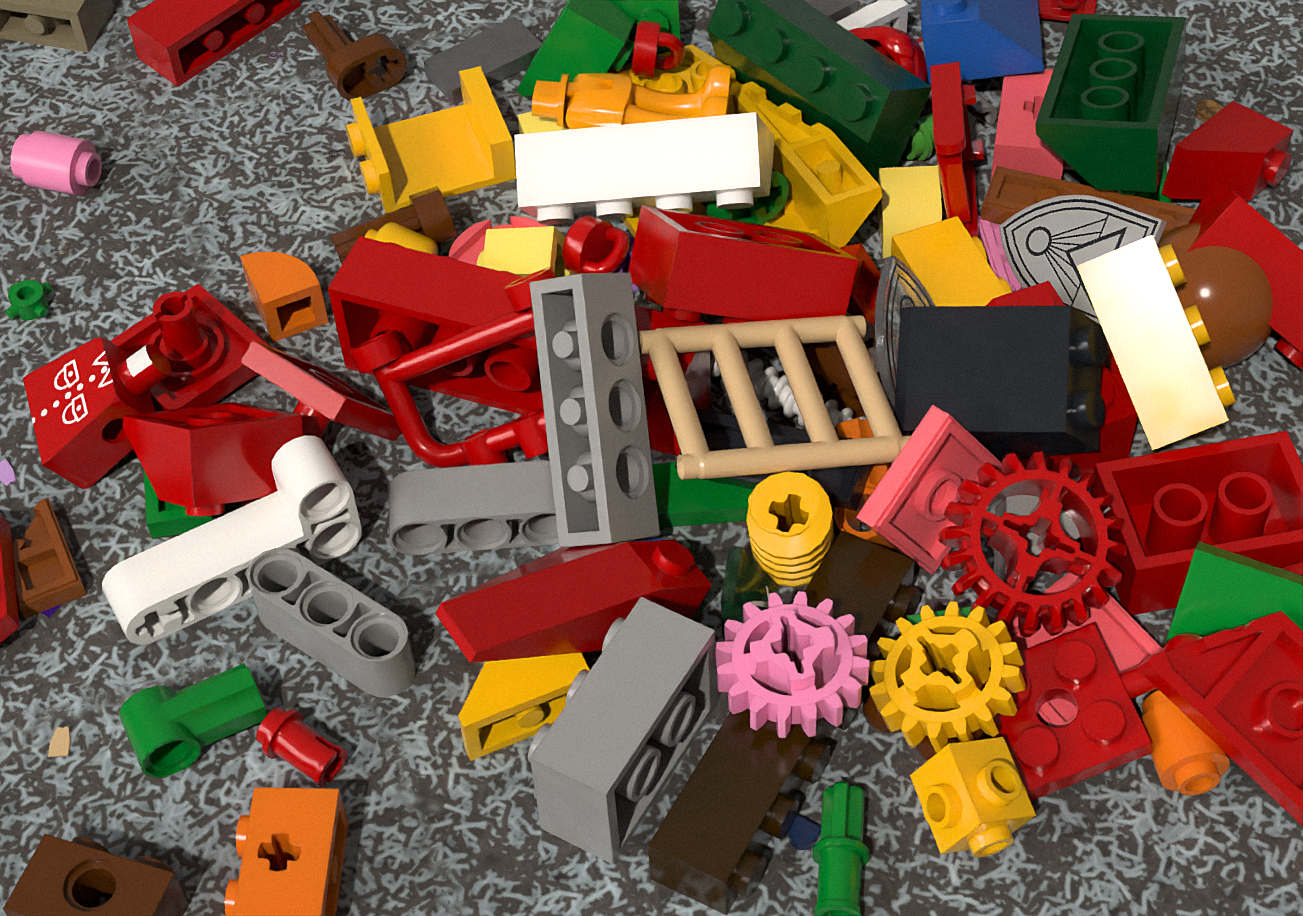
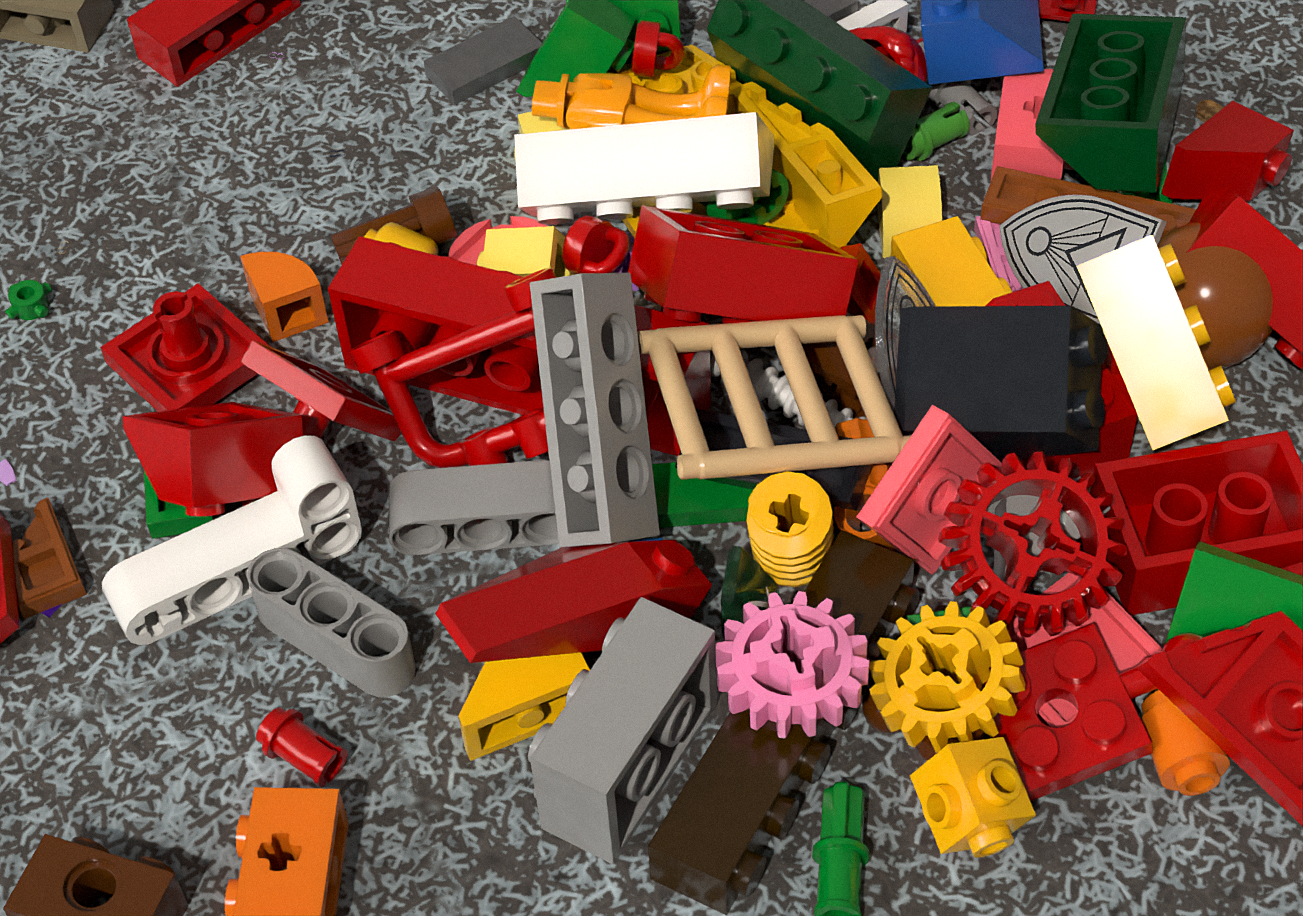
bright pink brick [11,131,102,196] -> none
red torso [23,337,171,489] -> none
tan piece [48,727,71,757] -> none
green piece [119,663,268,778] -> none
reddish brown piece [302,10,407,101] -> none
yellow panel [345,66,517,213] -> none
dark blue piece [788,815,821,850] -> none
red container [930,61,985,237] -> none

